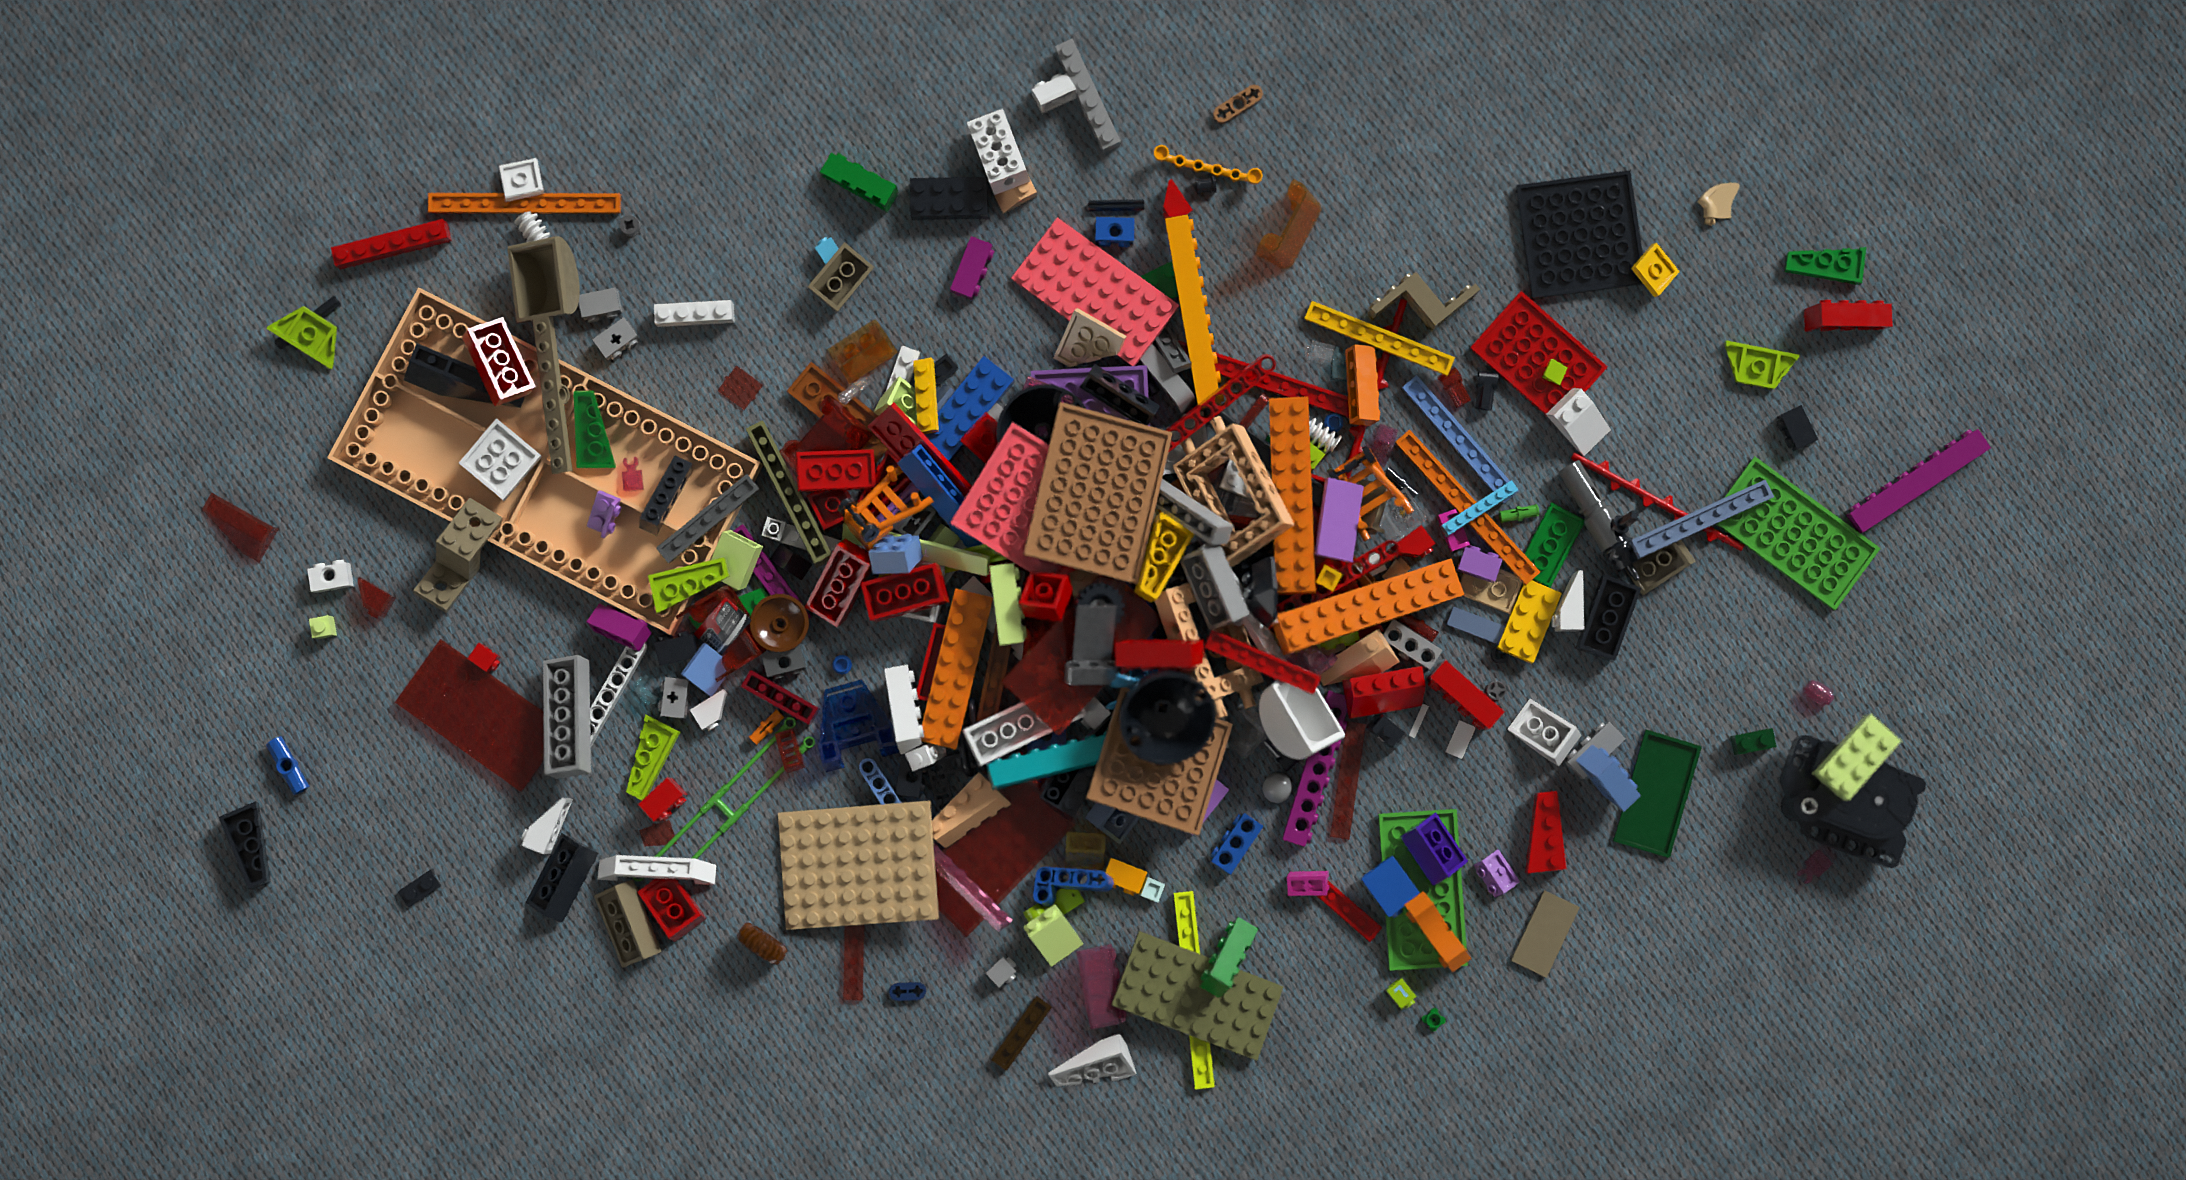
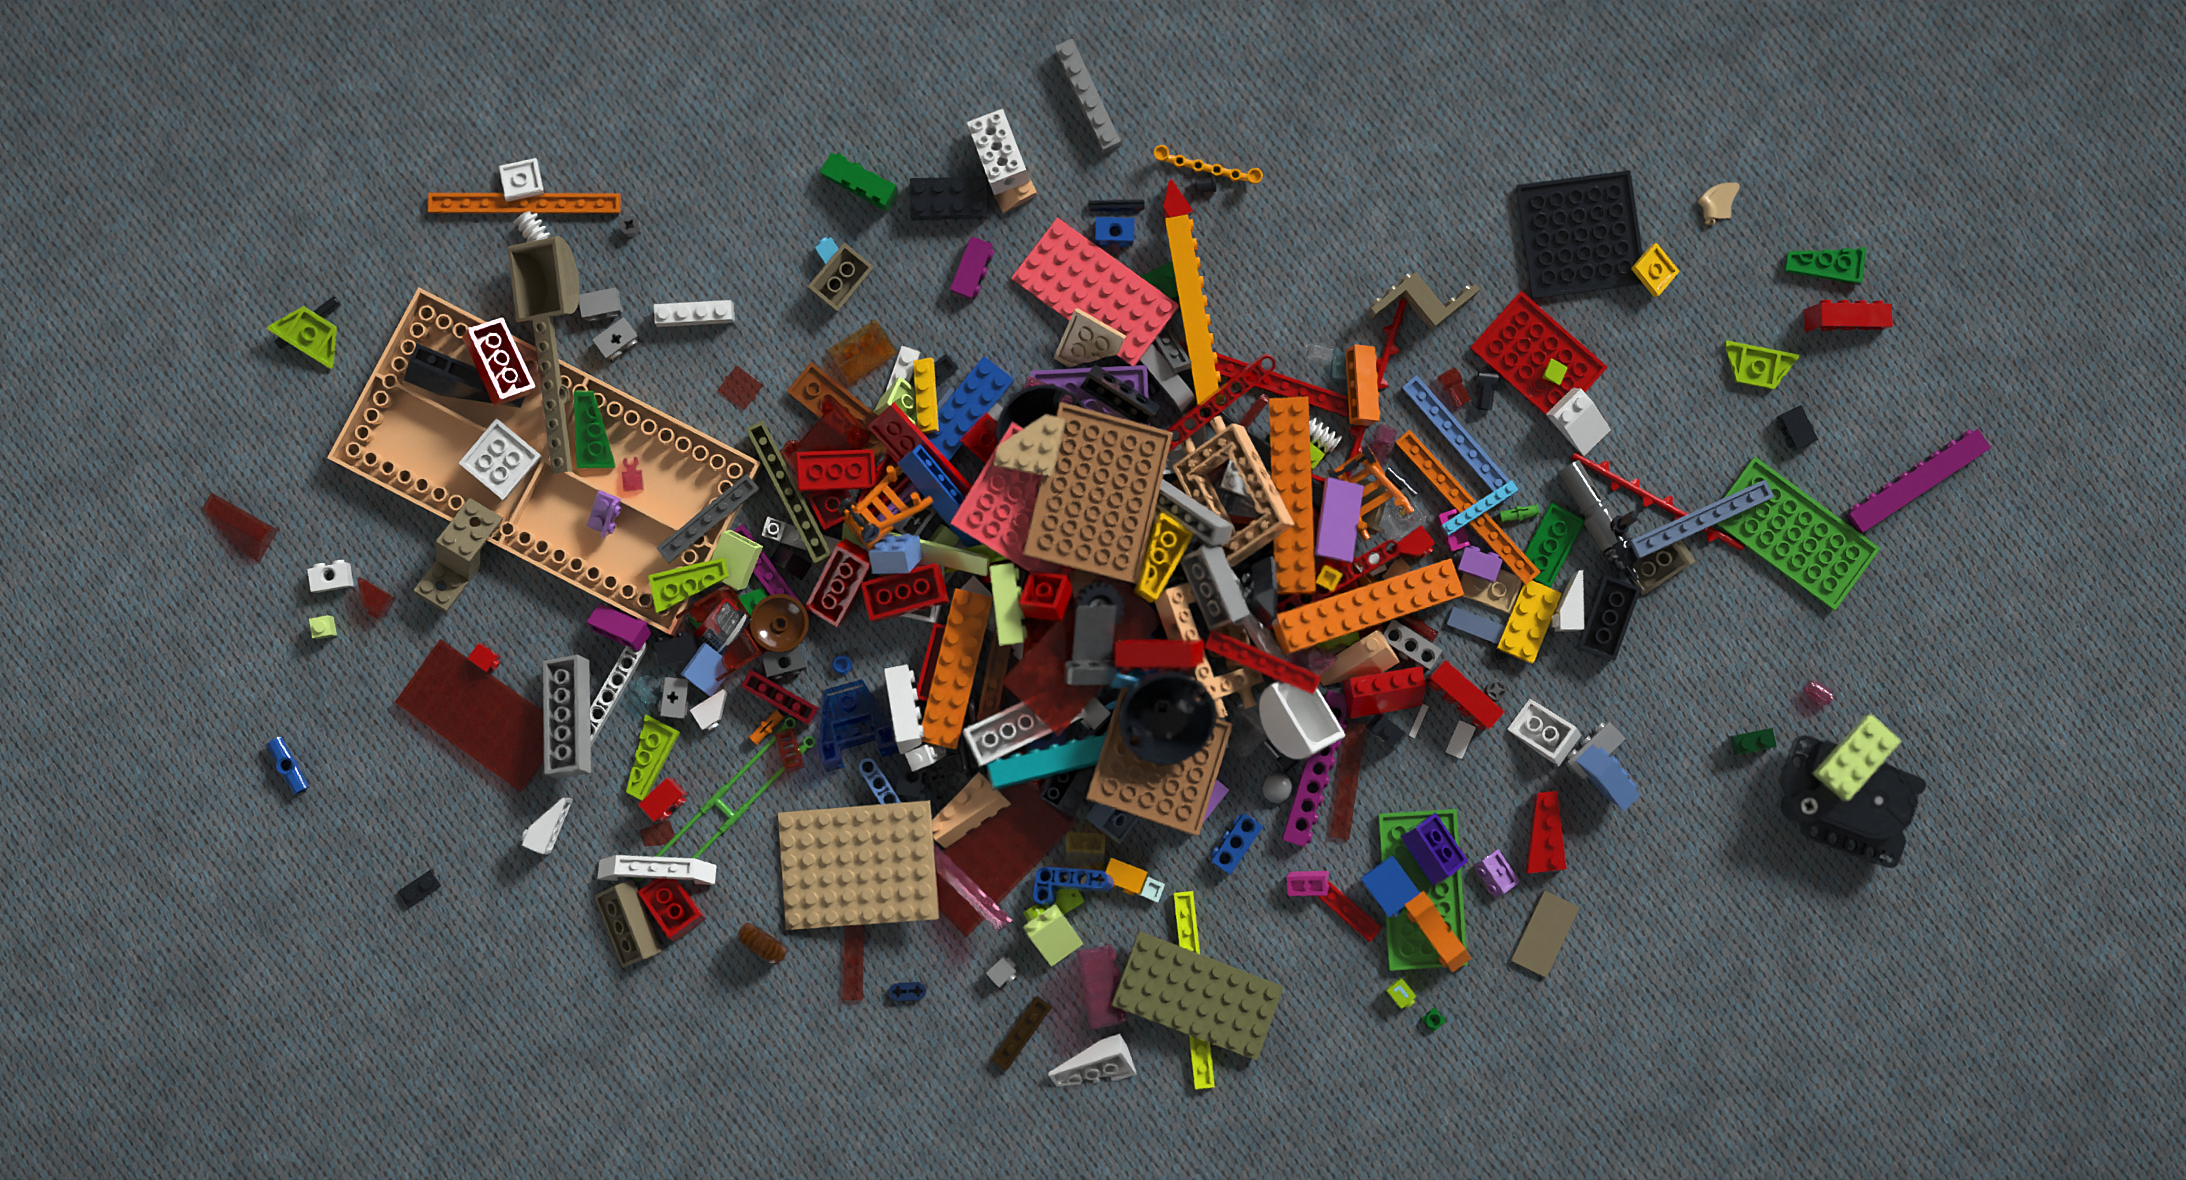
black wedge [218,801,271,890] -> none
red brick [330,219,452,270] -> none
black slope [525,833,598,923] -> none
black brick [639,456,692,536] -> none
clear axle [838,376,871,405] -> none
white slope [1032,73,1076,114] -> none
wedge [1199,917,1258,999] -> none
medium nougat beam [1213,85,1263,124] -> none
clear orange windscreen [1255,179,1321,269] -> none
yellow plate [1304,301,1455,376] -> none
blue plate [1324,413,1344,432] -> none
dark green tile [1613,729,1702,858] -> none
clear pink plate [1796,849,1833,884] -> none
none -> tan plate [994,415,1066,477]

